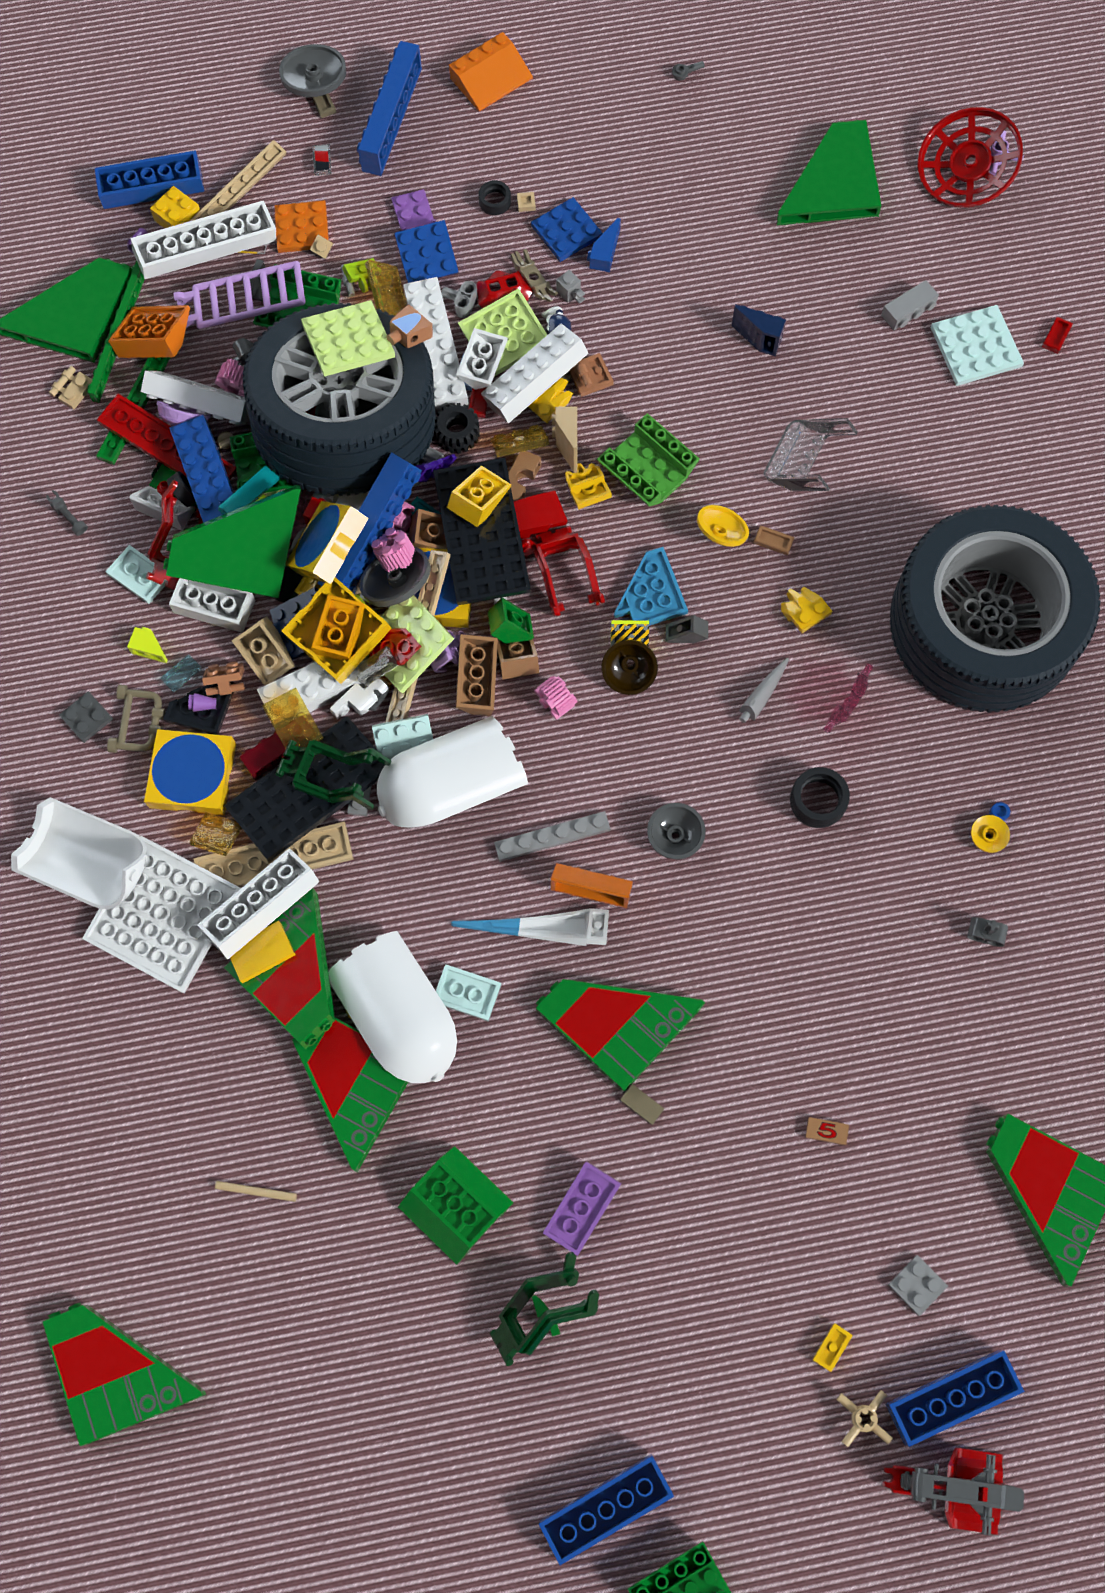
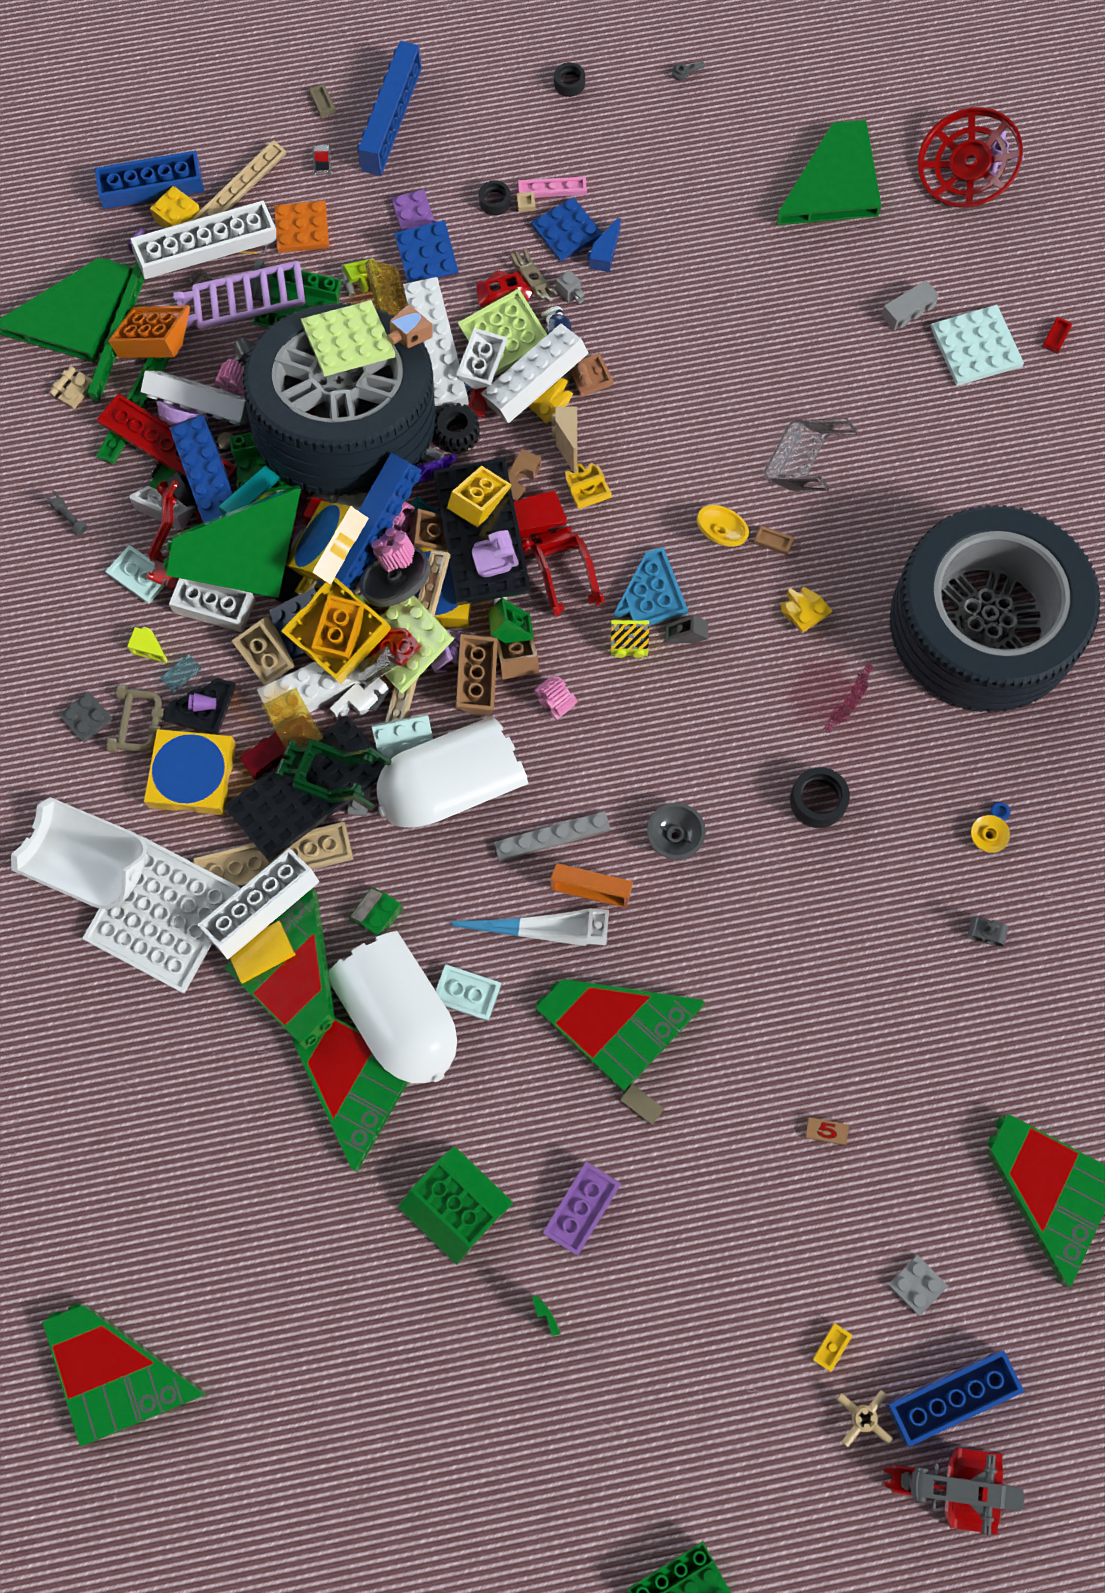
clear yellow plate [190,812,241,856] -> none
nougat plate [202,661,245,696] -> none
tan bar [215,1181,297,1202] -> none
dark grey dish [279,44,347,97] -> none
tan plate [310,235,334,259] -> none
light grey beam [441,281,478,318] -> none
orange slope [449,32,533,112] -> none
clear yellow plate [490,425,549,458] -> none
dark green piece [490,1252,599,1366] -> none
blue brick [539,1454,674,1565] -> none
bright green slope [597,413,700,507] -> none
dark brown hat [601,640,658,695] -> none
dark blue slope [731,304,786,357] -> none
light grey piece [739,658,789,723] -> none
none -> clear smoke tile [188,268,212,292]
none -> green slope [349,887,403,937]
none -> lavender piece [472,530,518,577]
none -> bright pink tile [518,177,587,198]
none -> black tyre [554,62,585,97]

